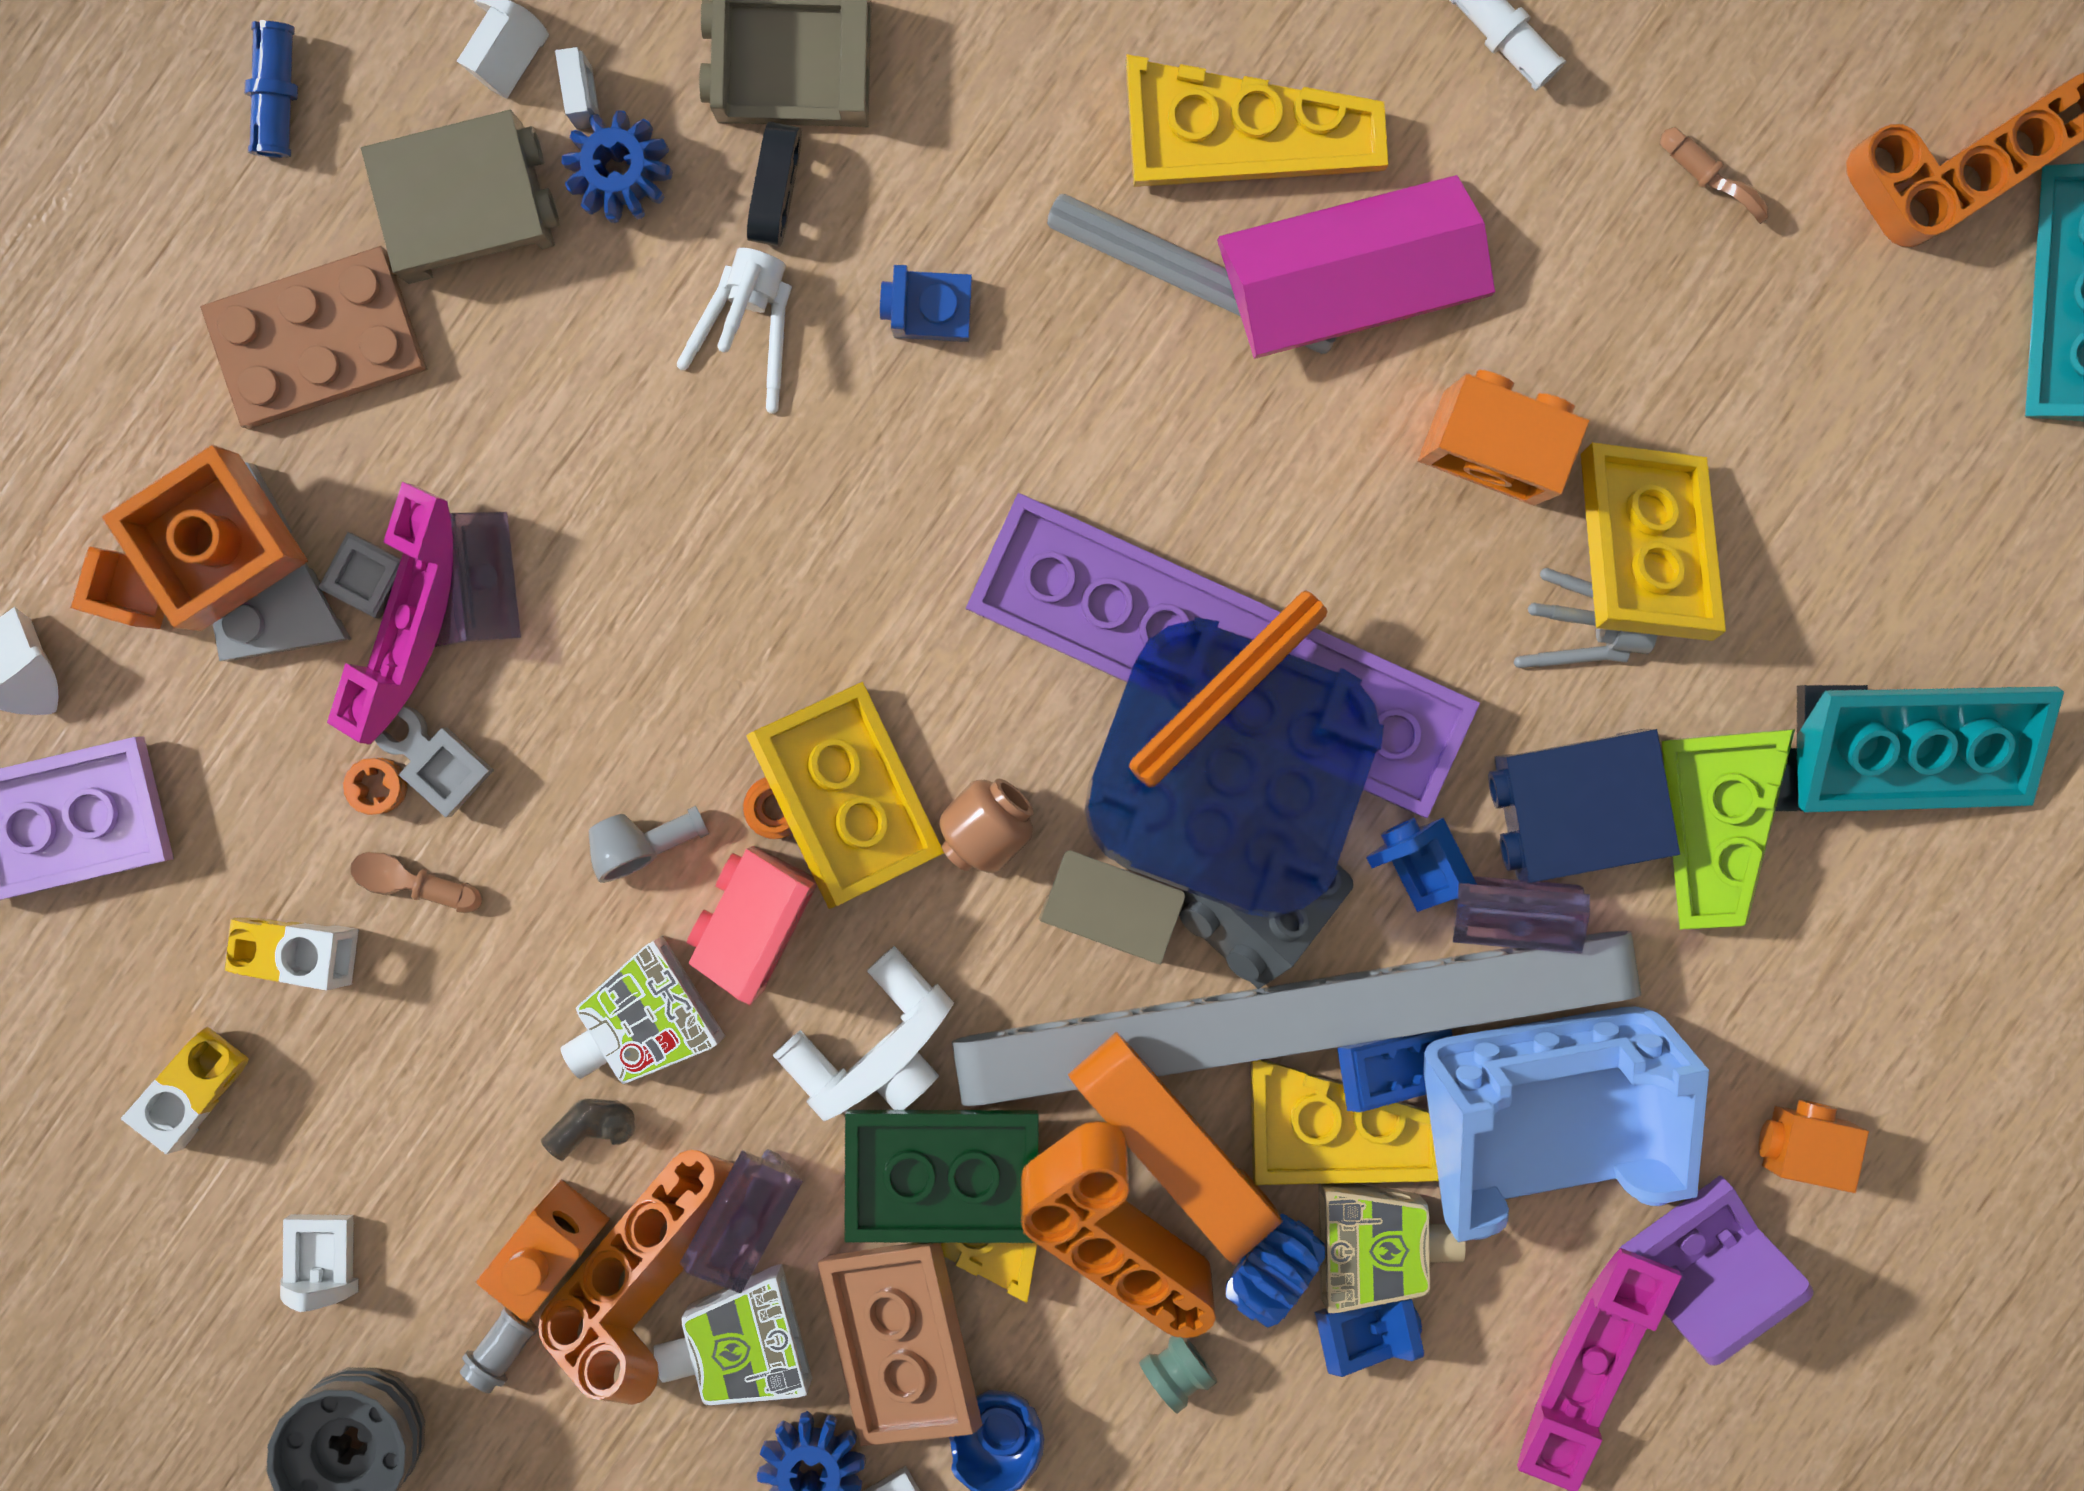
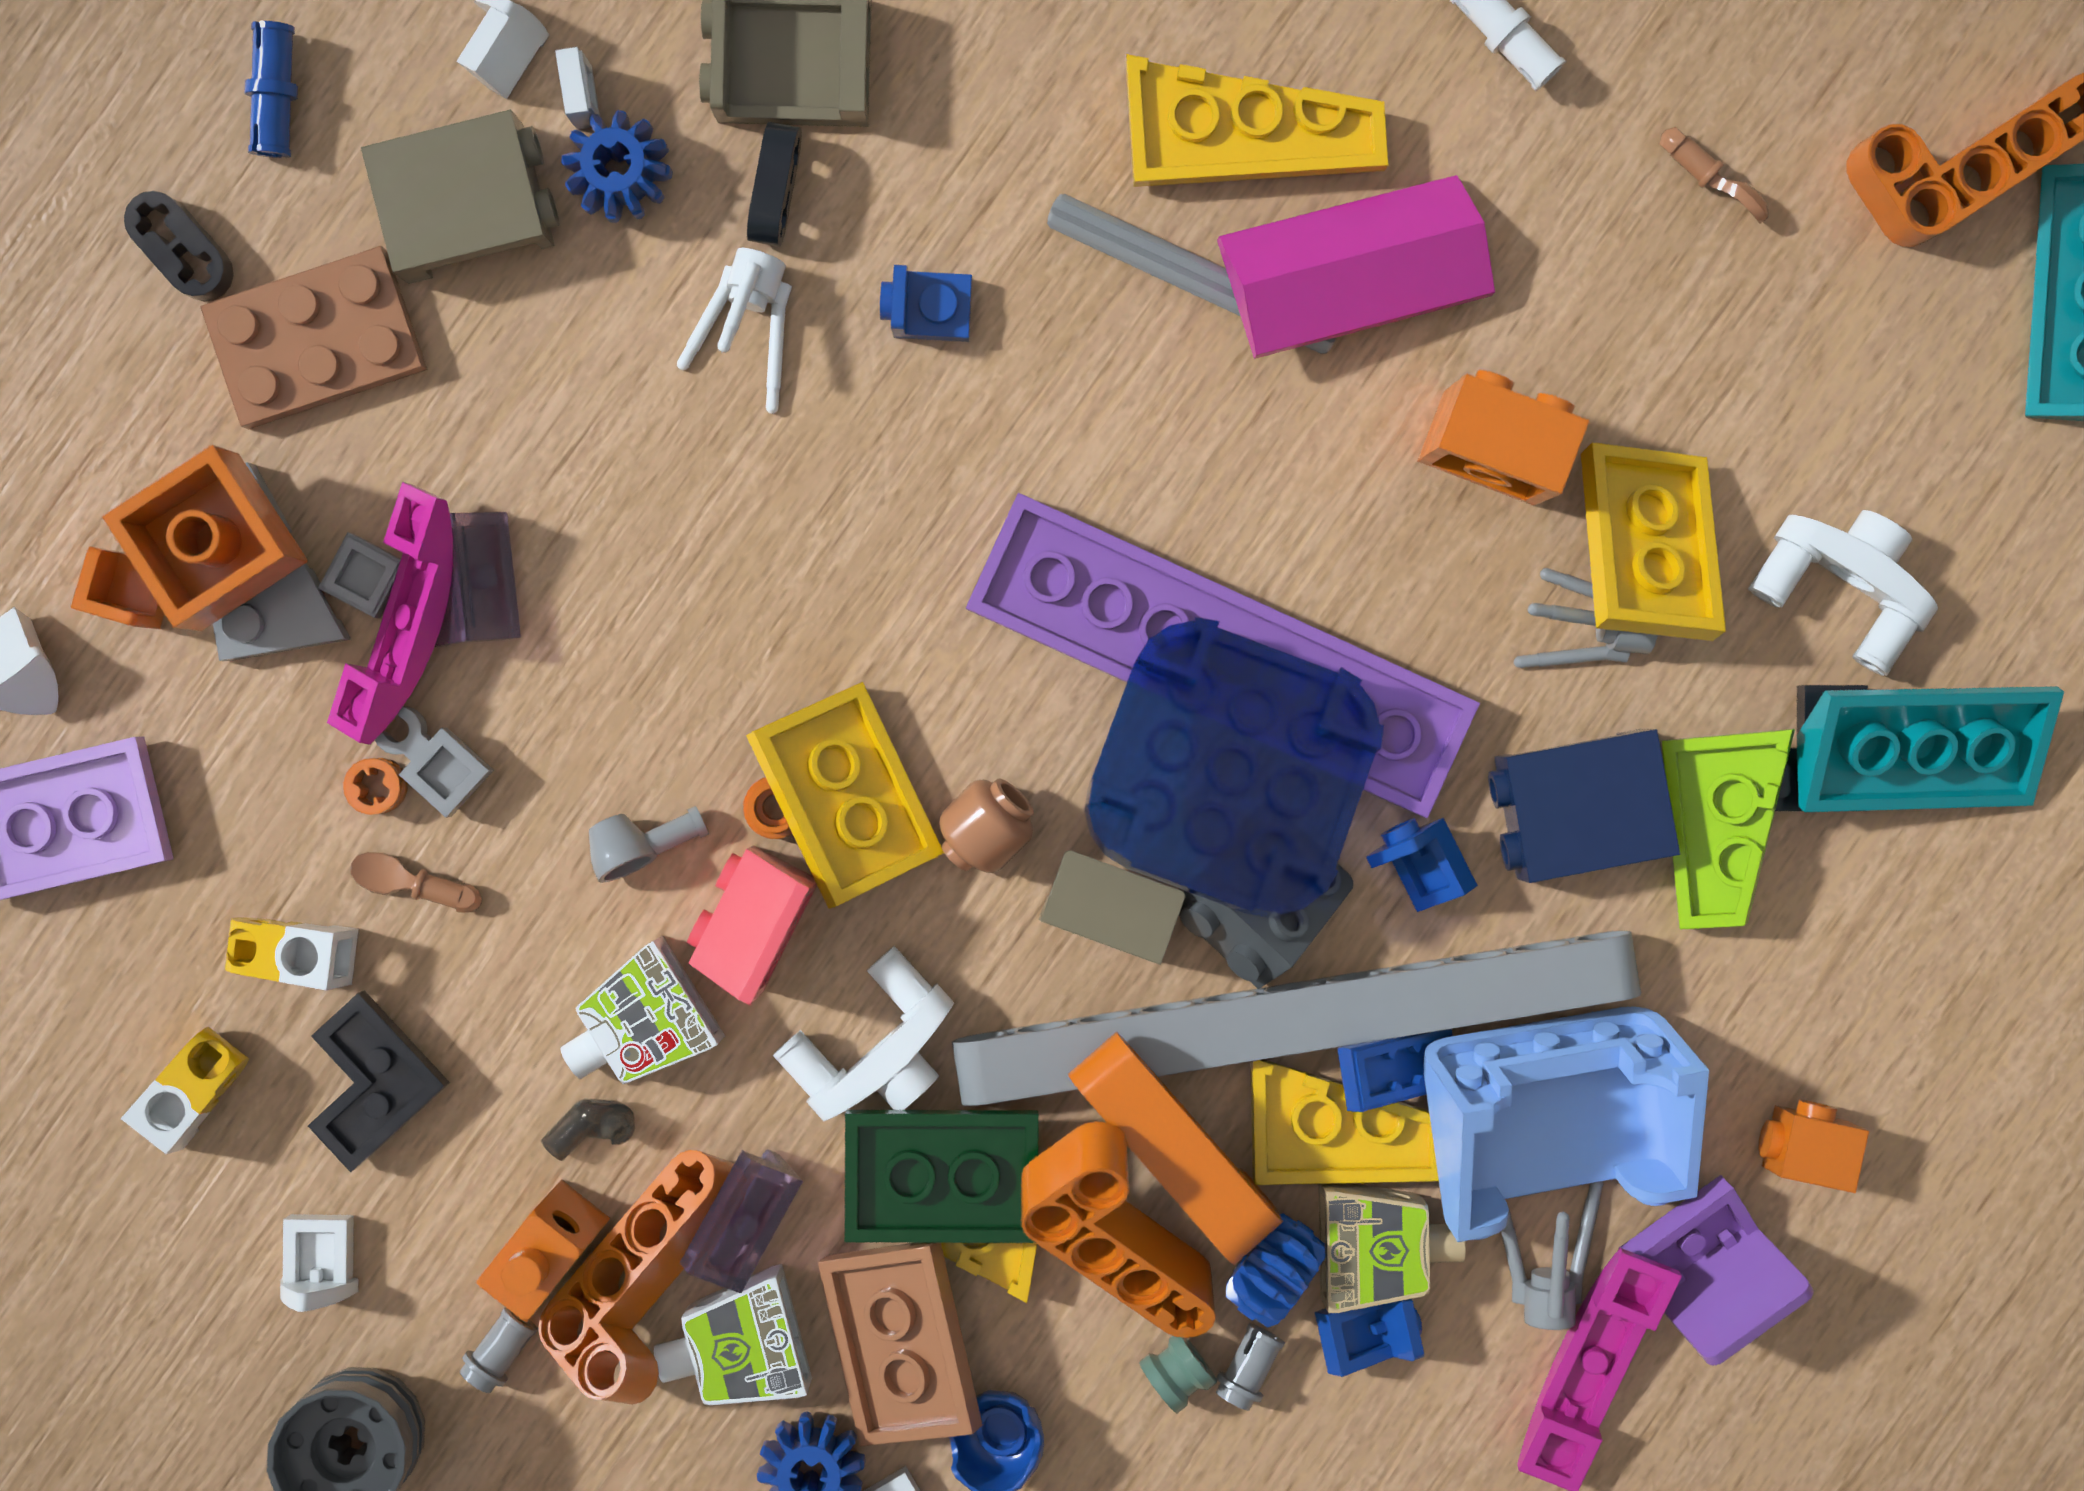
orange axle [1129,591,1328,788] -> none
clear purple panel [1453,876,1590,954] -> none
none -> black beam [124,191,234,302]
none -> black plate [308,990,450,1172]
none -> light grey pin [1216,1323,1285,1411]
none -> light grey plant [1501,1181,1603,1330]
none -> white connector [1748,510,1938,676]

